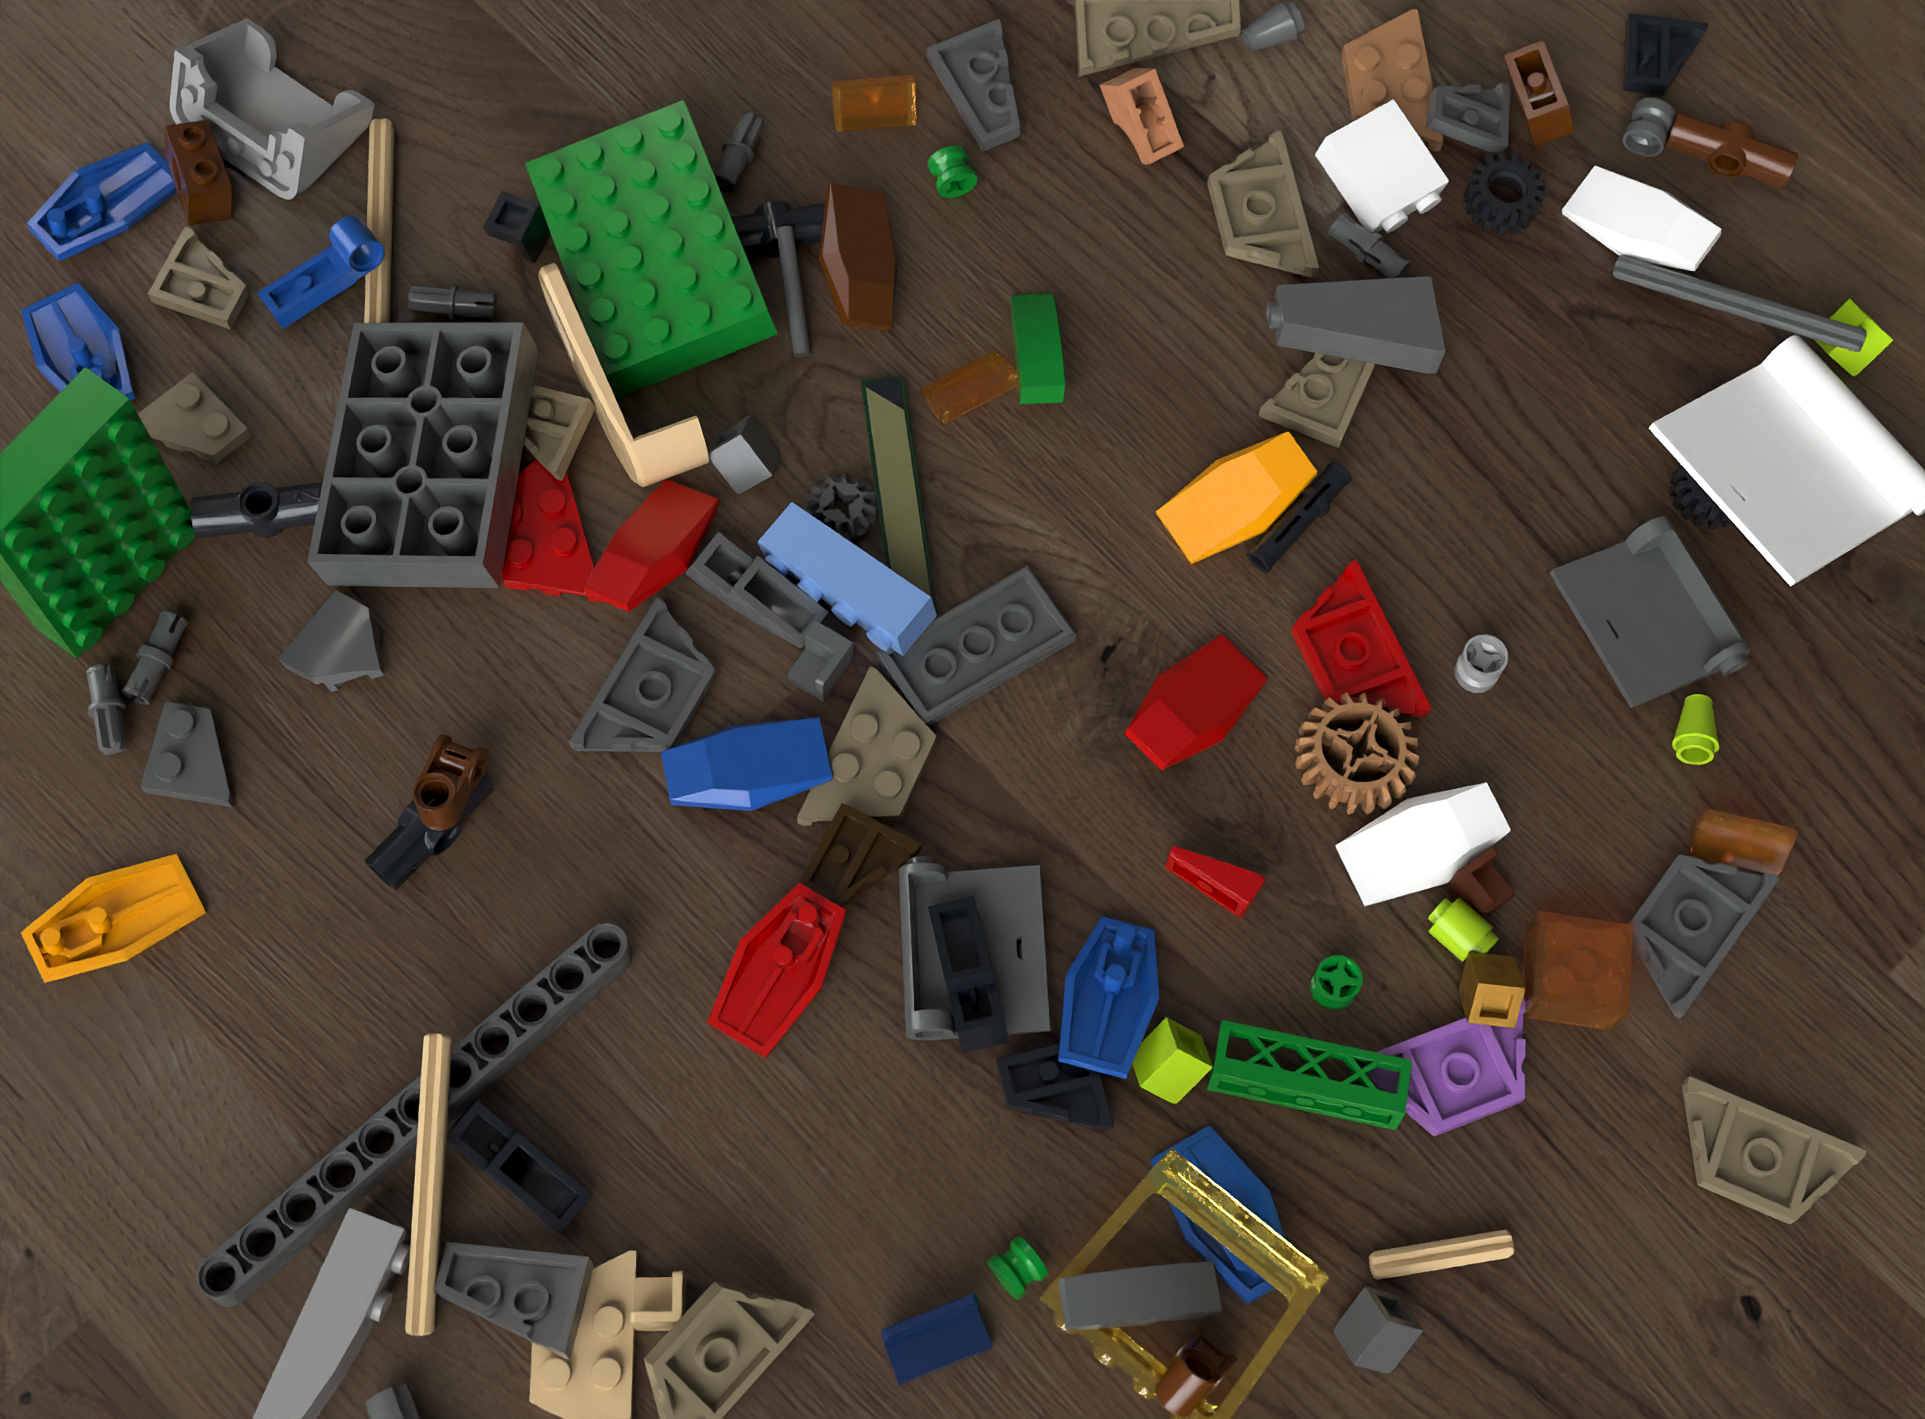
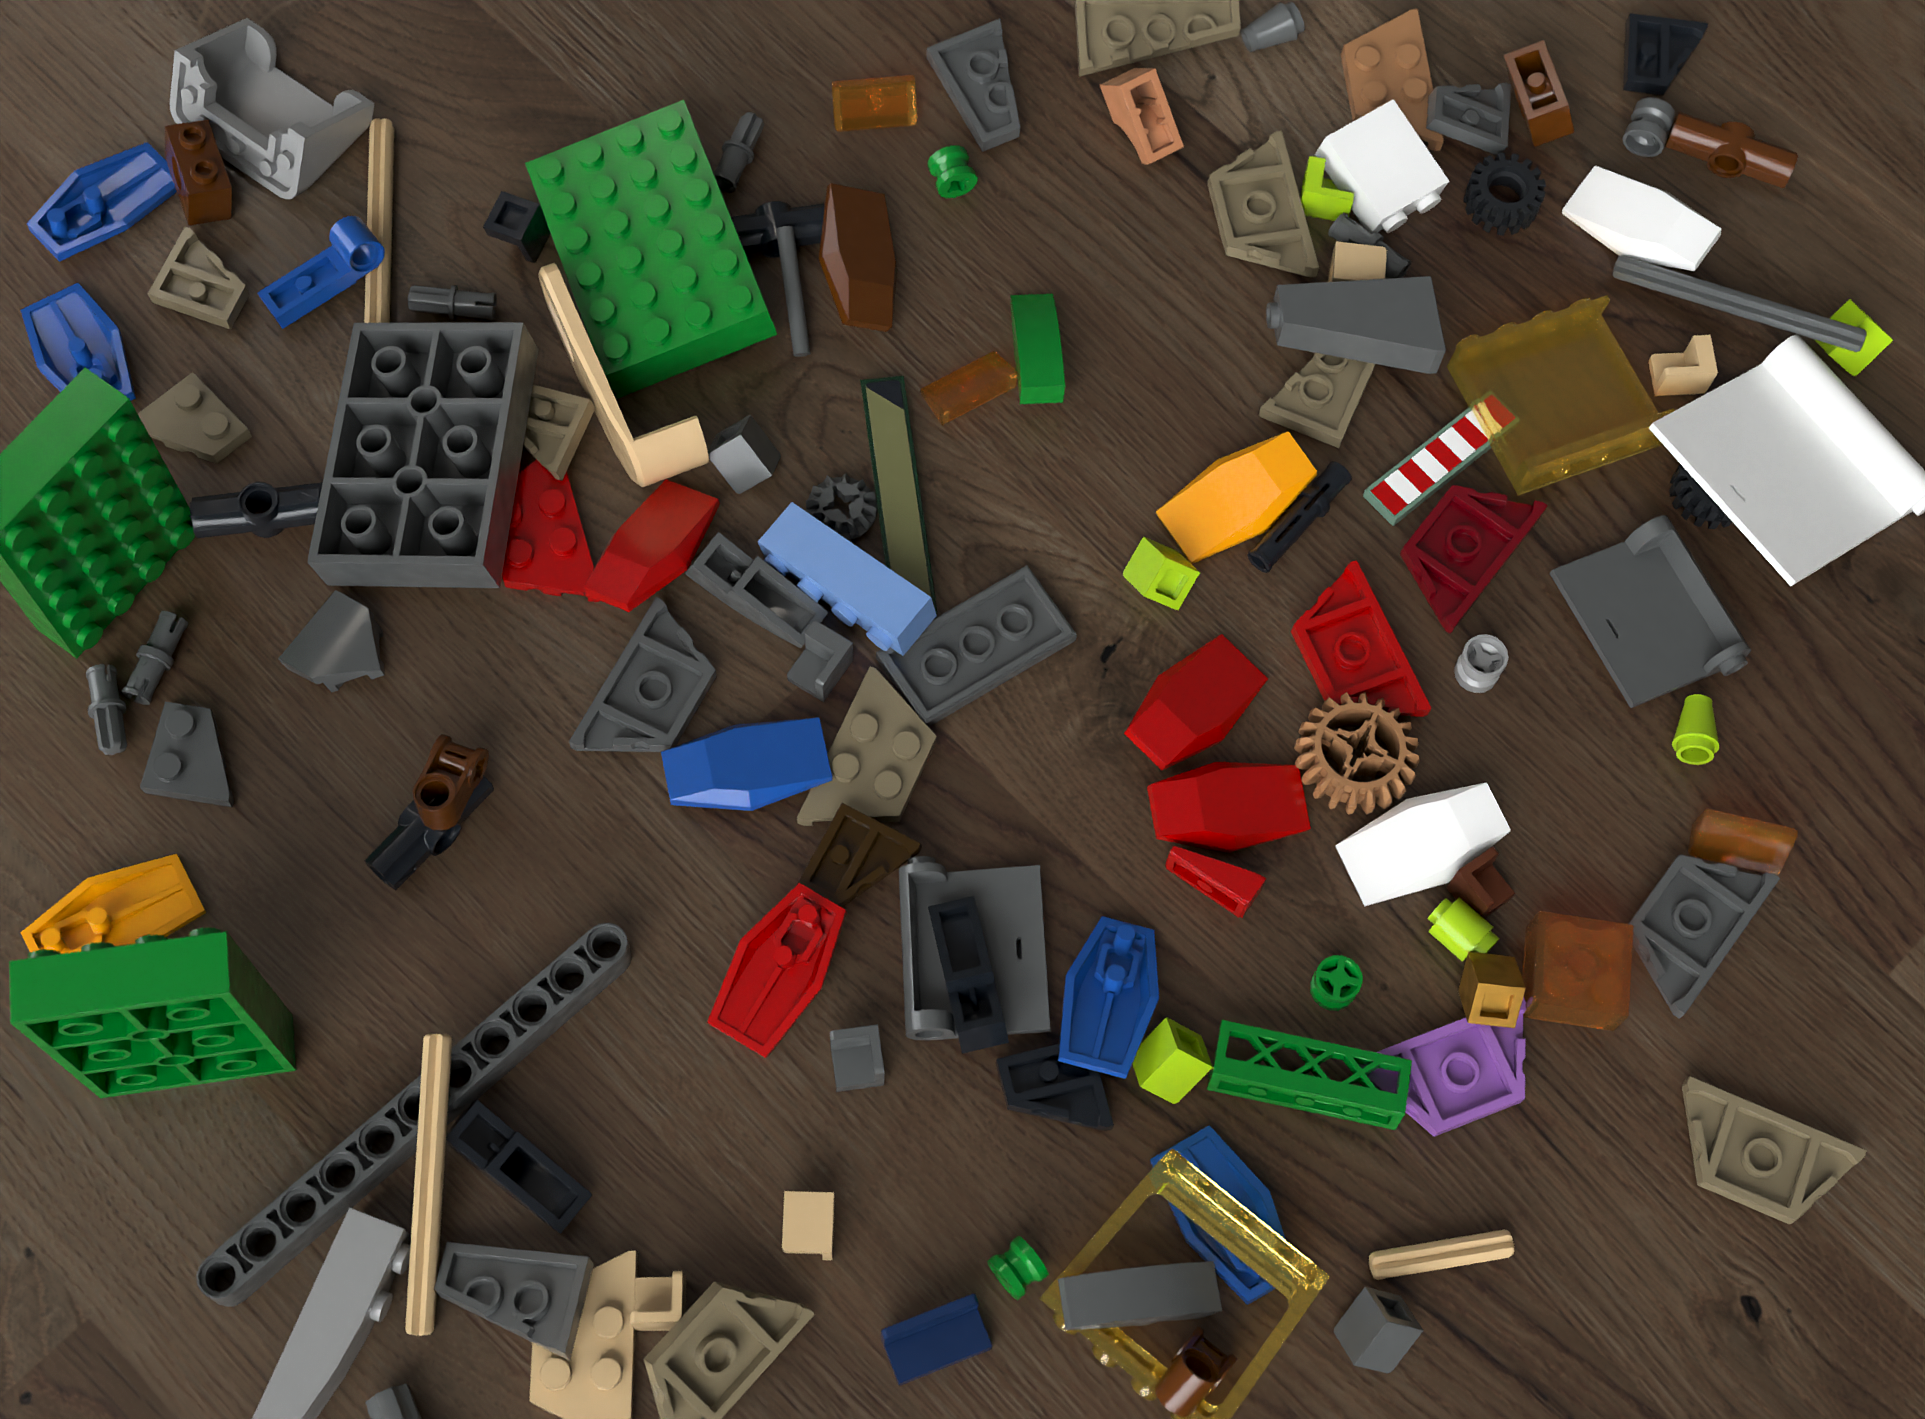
none -> green brick [9,927,296,1098]
none -> tan panel [782,1191,835,1260]
none -> dark grey panel [830,1024,884,1092]
none -> lime panel [1123,536,1200,611]
none -> red piece [1147,762,1311,853]
none -> lime panel [1300,156,1354,221]
none -> tan panel [1328,241,1387,282]
none -> tile [1363,391,1520,526]
none -> dark red wing [1400,485,1548,634]
none -> clear yellow panel [1447,295,1675,495]
none -> tan panel [1648,335,1718,396]

